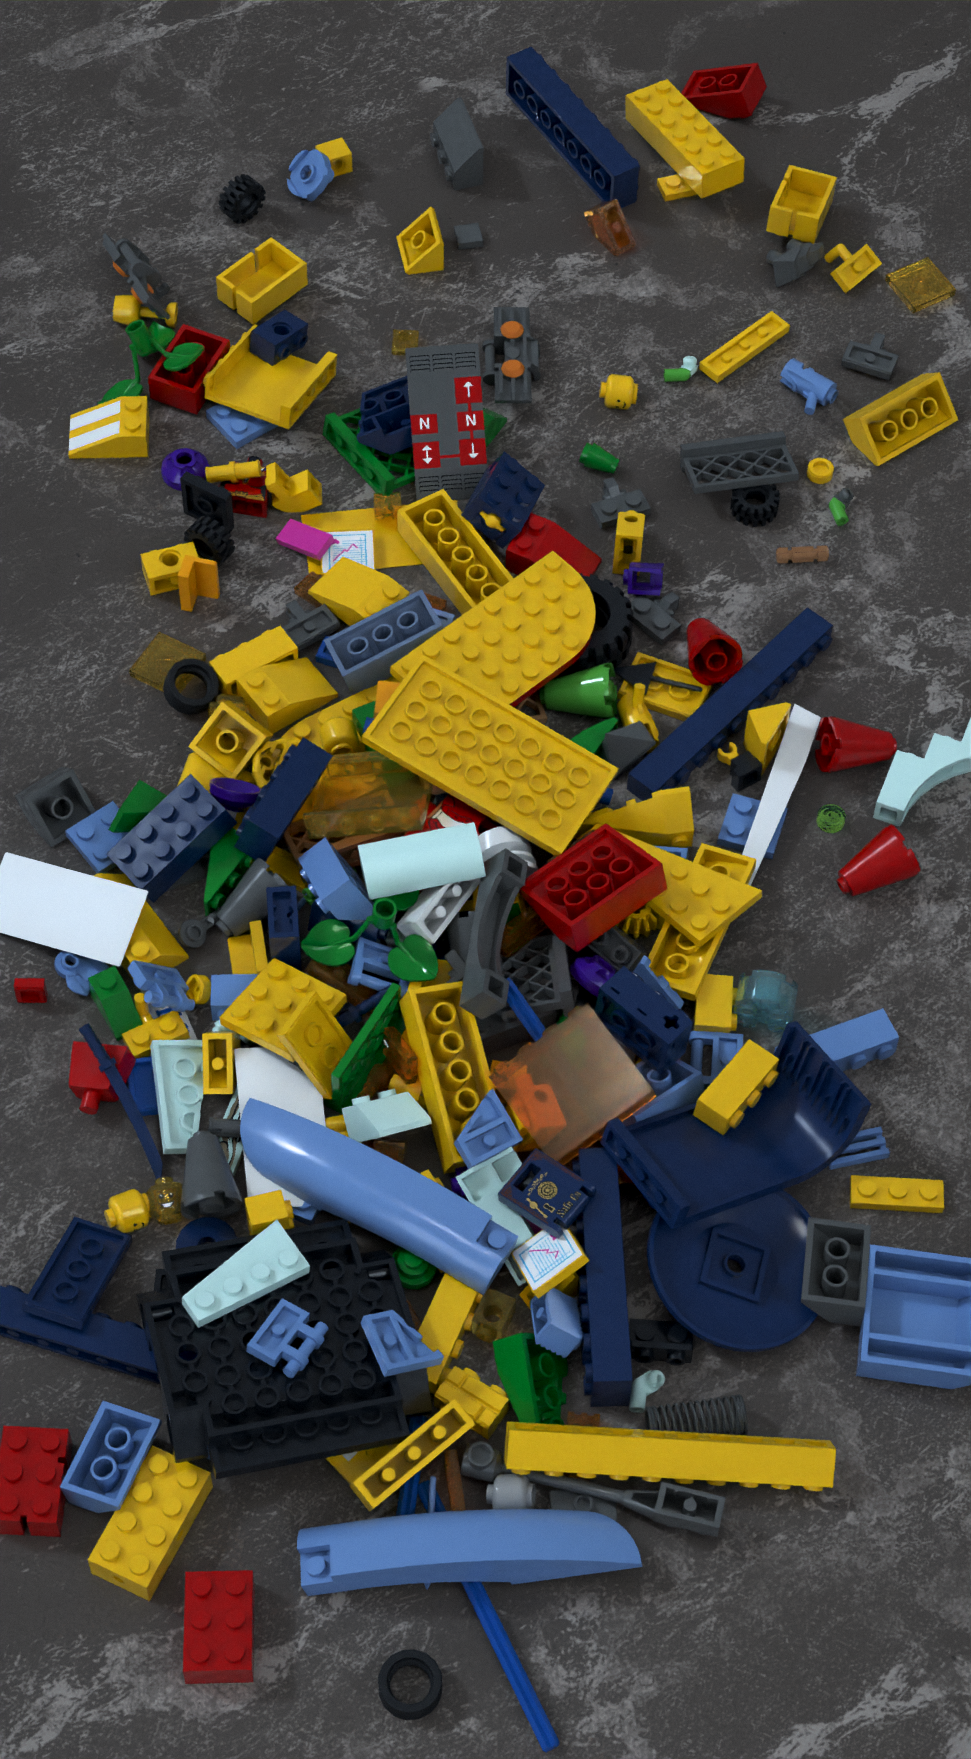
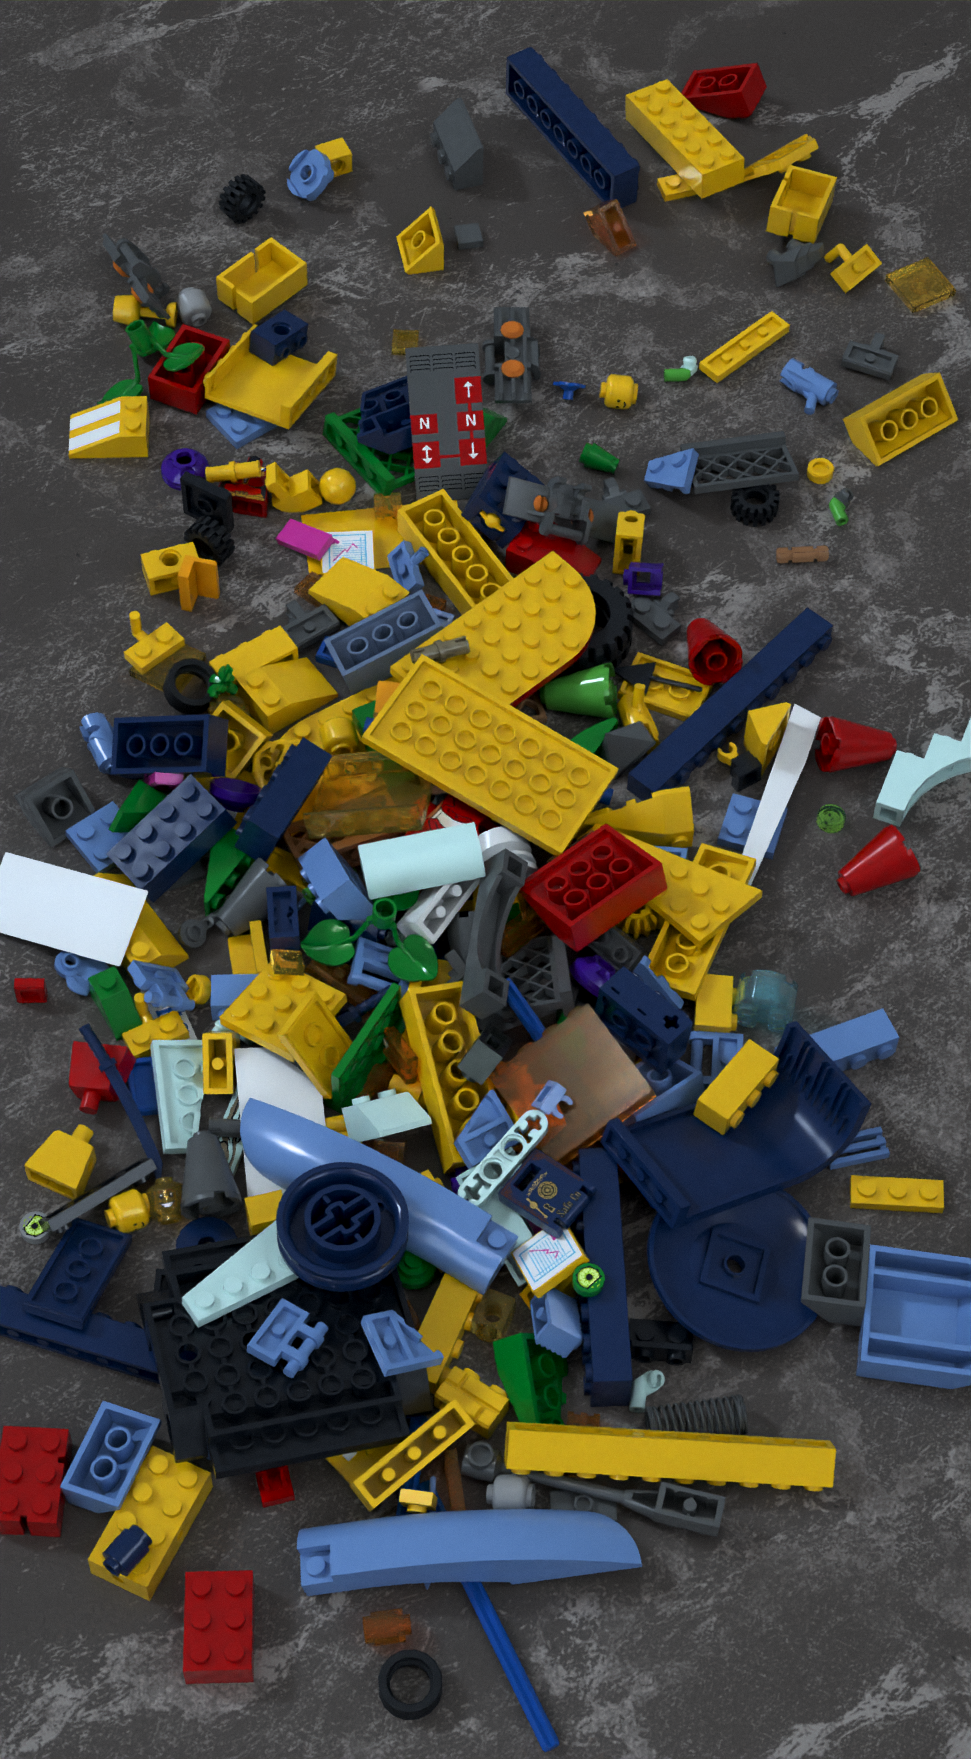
none -> tile [19,1211,52,1244]
none -> yellow torso [24,1124,96,1200]
none -> black plate [38,1158,157,1234]
none -> medium blue piece [79,712,113,775]
none -> dark blue brick [102,1525,152,1577]
none -> dark blue brick [111,714,229,779]
none -> yellow plate [124,611,185,675]
none -> dark pink tile [144,772,184,792]
none -> light grey head [175,287,212,327]
none -> green plant [207,664,238,699]
none -> red tile [255,1465,295,1508]
none -> clear yellow tile [270,949,305,976]
none -> dark blue wheel [276,1162,409,1292]
none -> yellow piece [319,468,356,505]
none -> clear orange brick [362,1608,412,1647]
none -> medium blue plate [387,540,429,595]
none -> yellow plate [399,1488,438,1514]
none -> dark tan pin [410,636,470,664]
none -> pearl dark grey slope [457,1022,513,1086]
none -> light aqua beam [458,1110,548,1208]
none -> dark grey piece [502,476,621,546]
none -> medium blue tile [531,1080,573,1119]
none -> blue plant [553,381,586,400]
none -> tile [572,1263,605,1297]
none -> medium blue wing [644,448,699,494]
none -> yellow wing [744,134,819,182]

